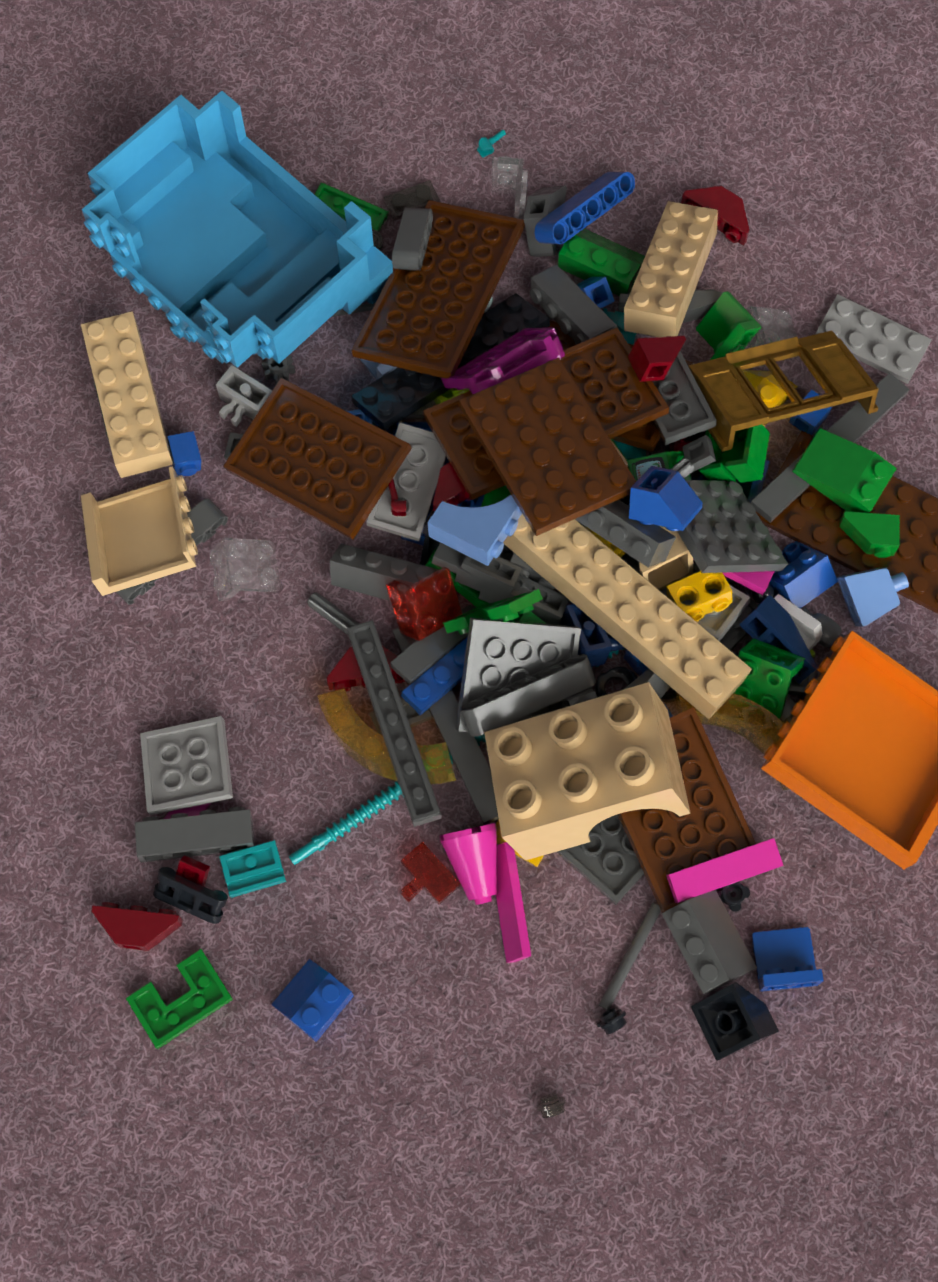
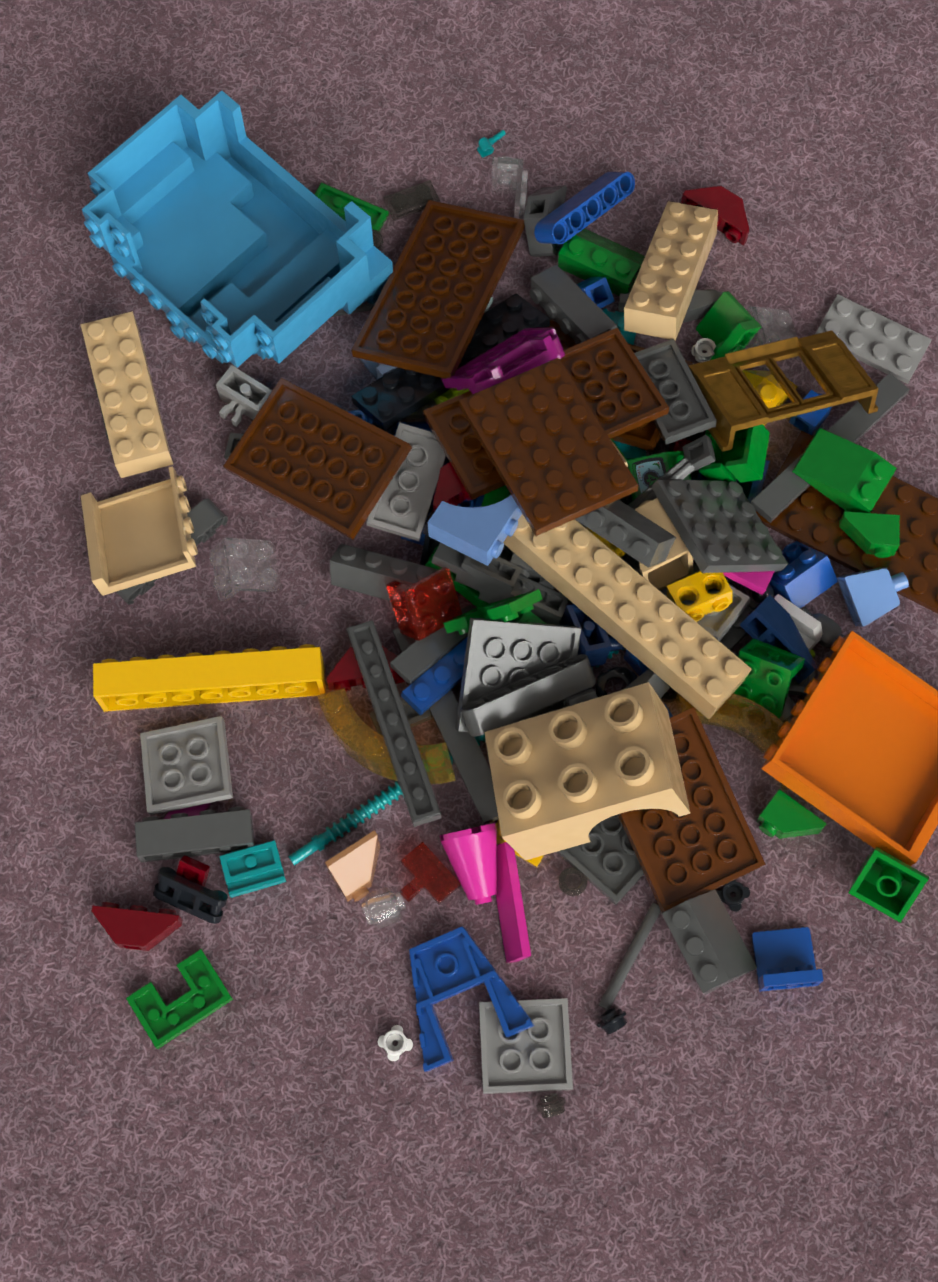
blue brick [167,431,201,476] -> none
dark grey gear [262,355,296,385] -> none
blue slope [271,959,354,1042] -> none
dark grey axle [307,592,359,635] -> none
dark red hand [388,479,407,516] -> none
dark grey beam [392,207,433,271] -> none
dark red slope [628,336,686,382] -> none
blue slope [629,466,703,531] -> none
dark pink tile [666,838,784,903] -> none
black slope [691,982,779,1061] -> none
none -> yellow brick [93,644,326,712]
none -> slope [325,830,380,902]
none -> clear head [361,886,406,929]
none -> white plate [378,1025,413,1061]
none -> blue wing [409,926,535,1072]
none -> light grey plate [479,998,573,1094]
none -> clear smoke plate [558,867,587,896]
none -> white plate [691,338,716,363]
none -> green slope [756,789,827,839]
none -> green slope [848,847,929,923]

